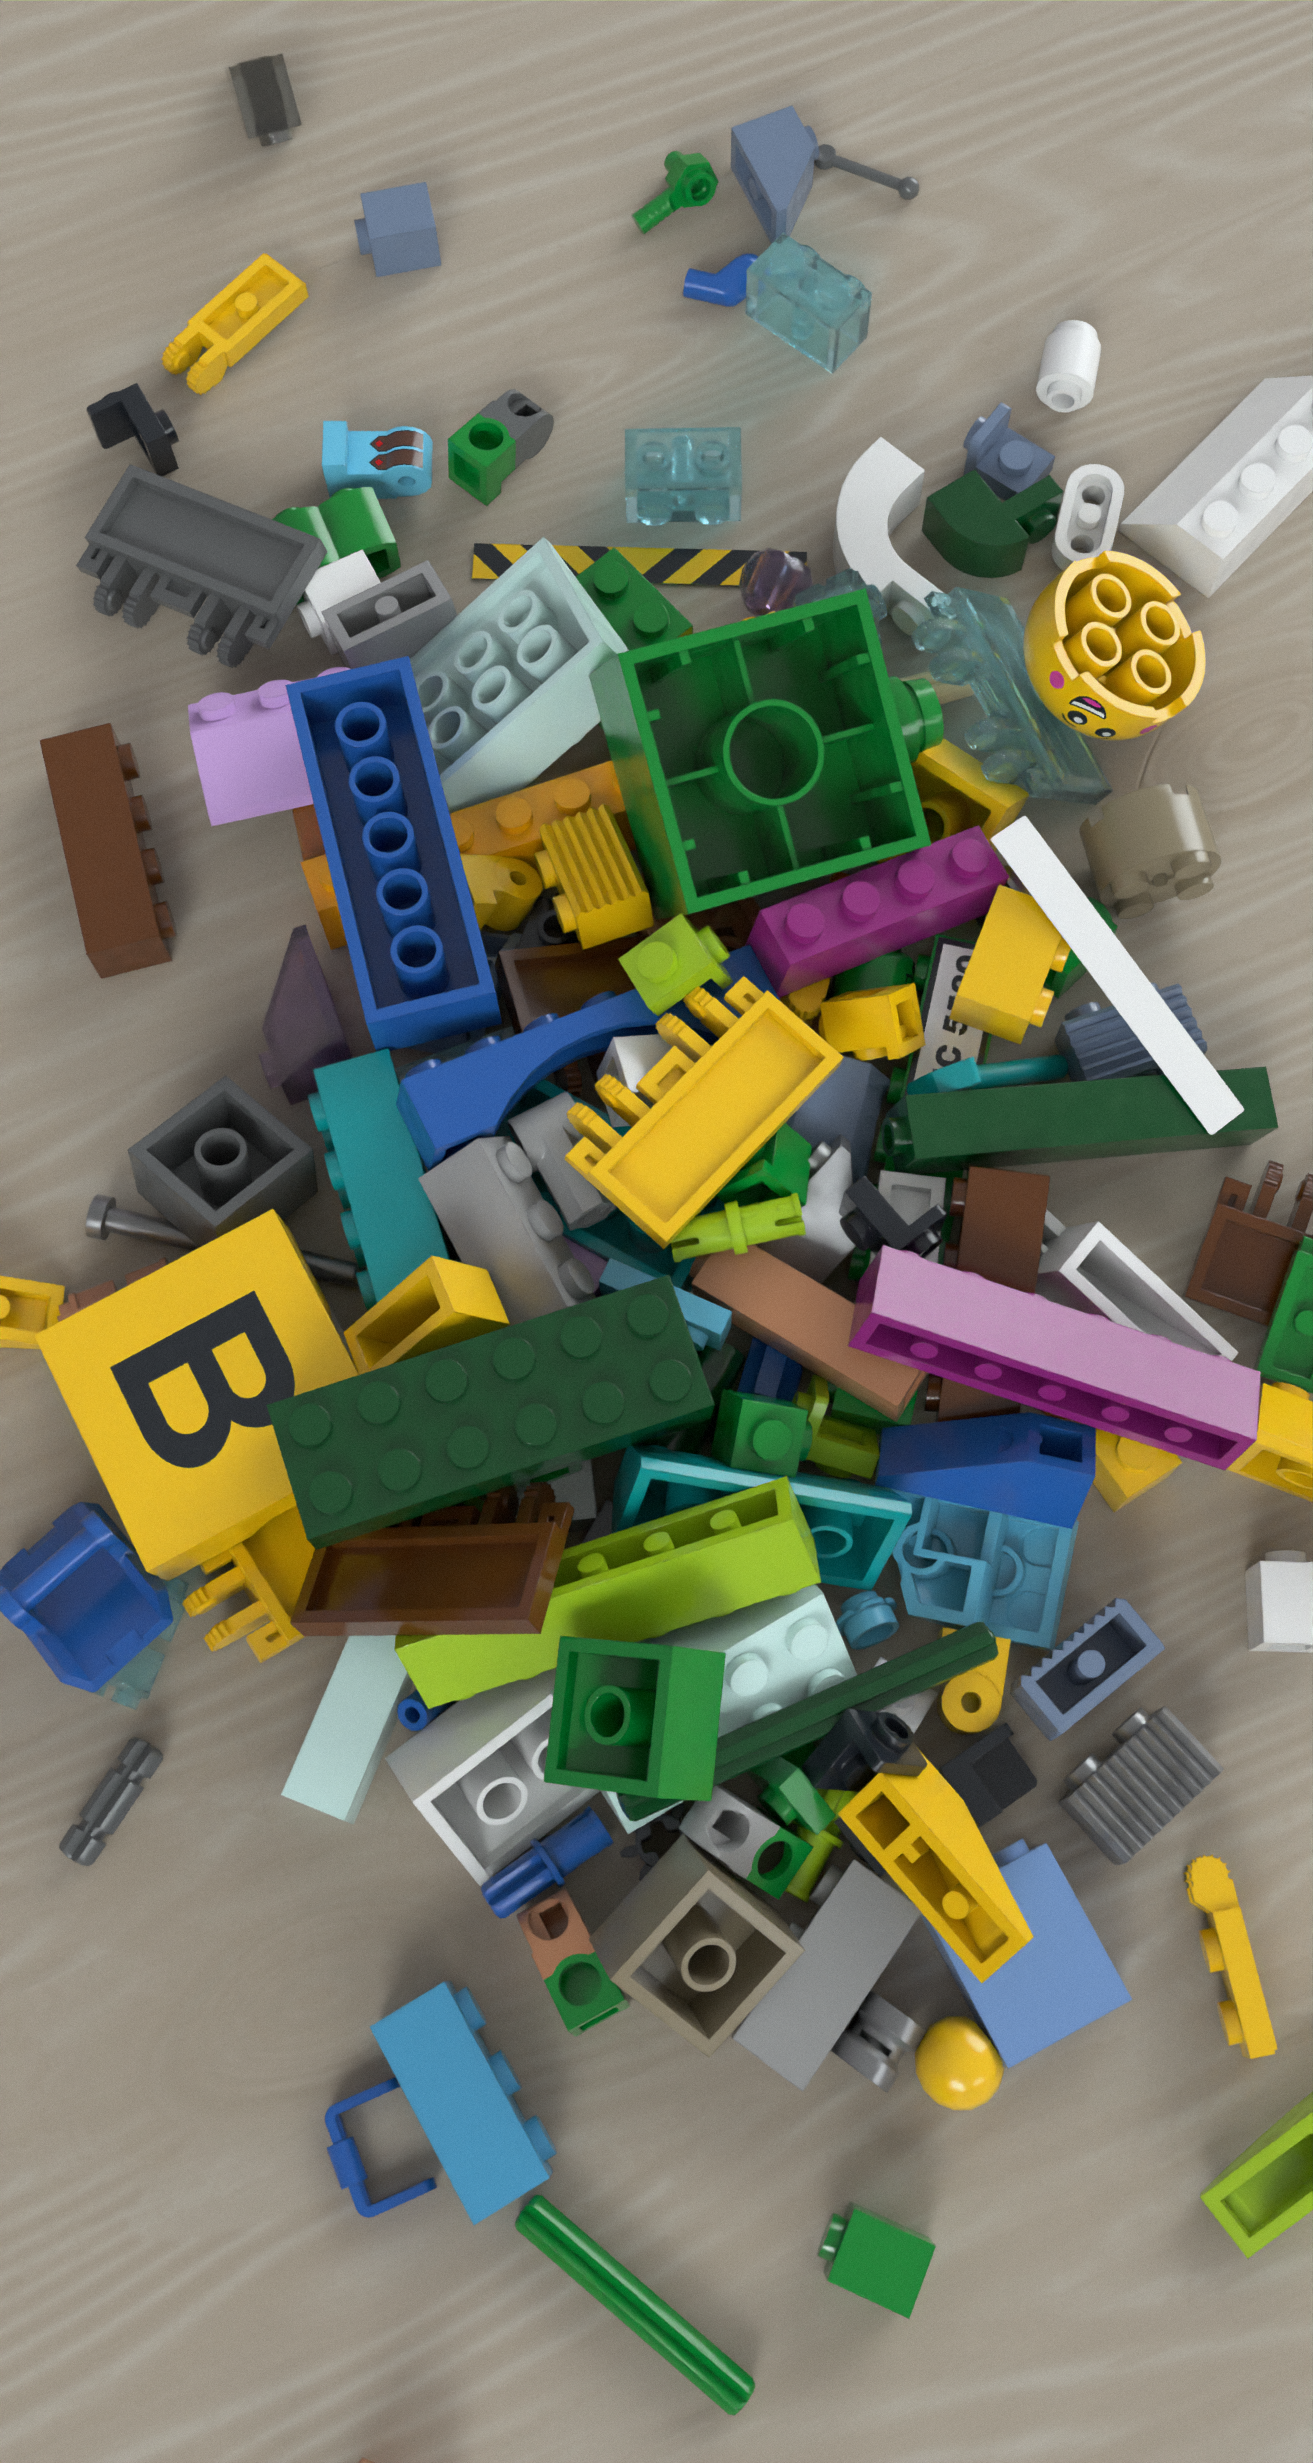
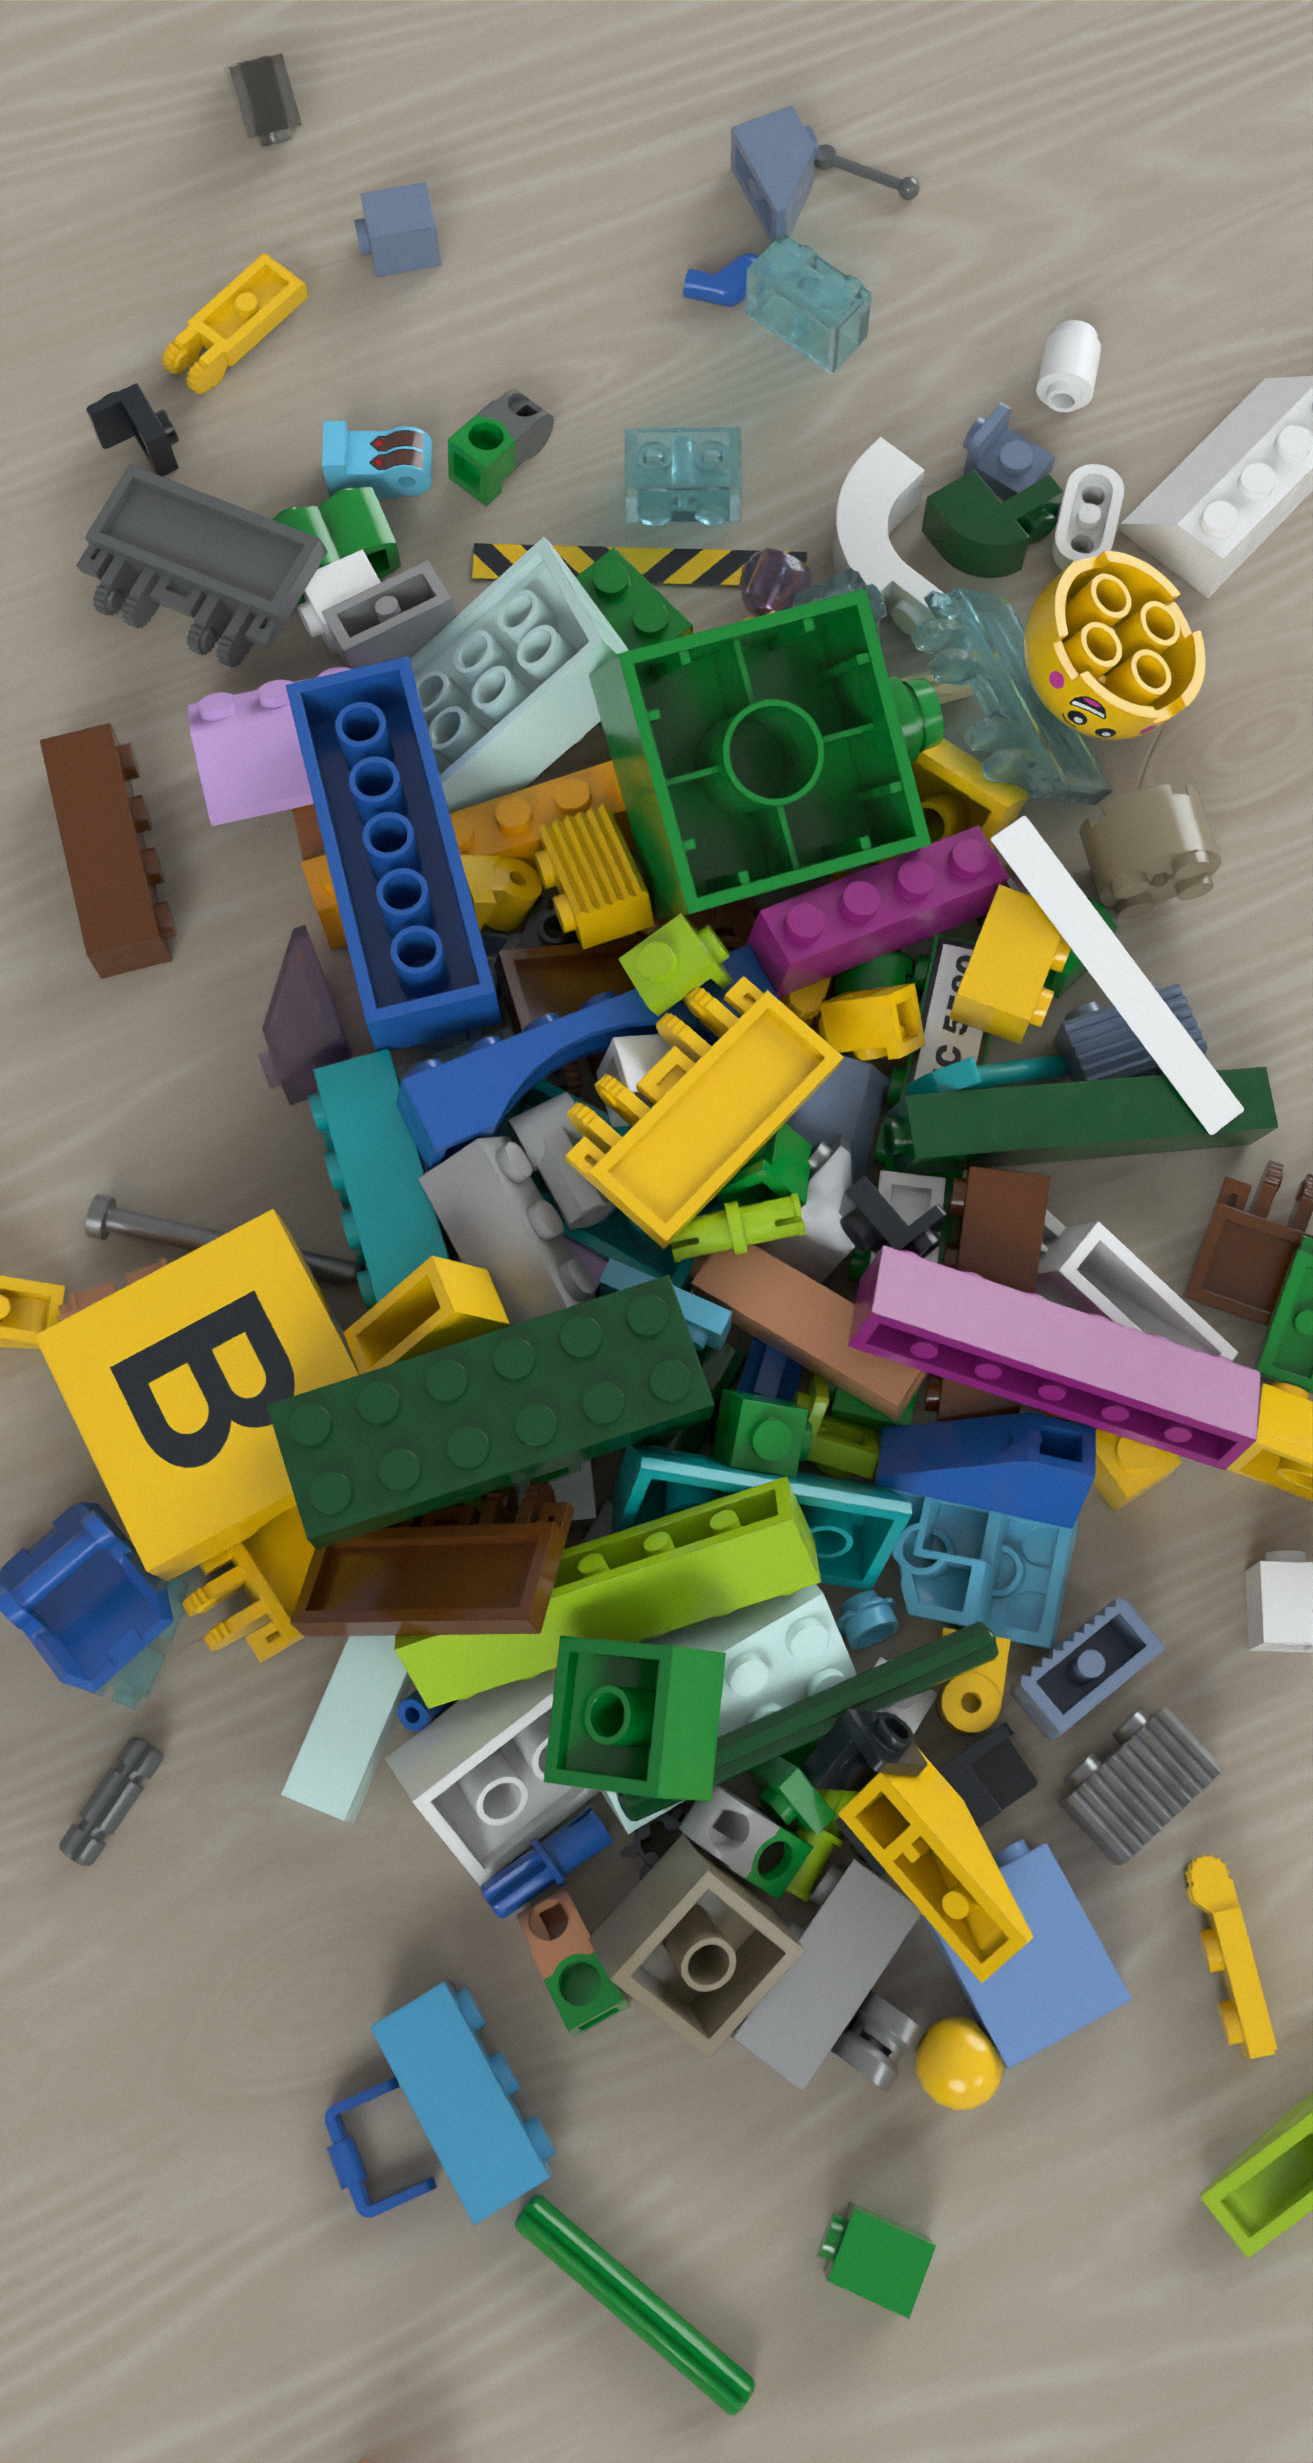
dark grey brick [128,1075,318,1248] -> none
green piece [631,151,719,235] -> none

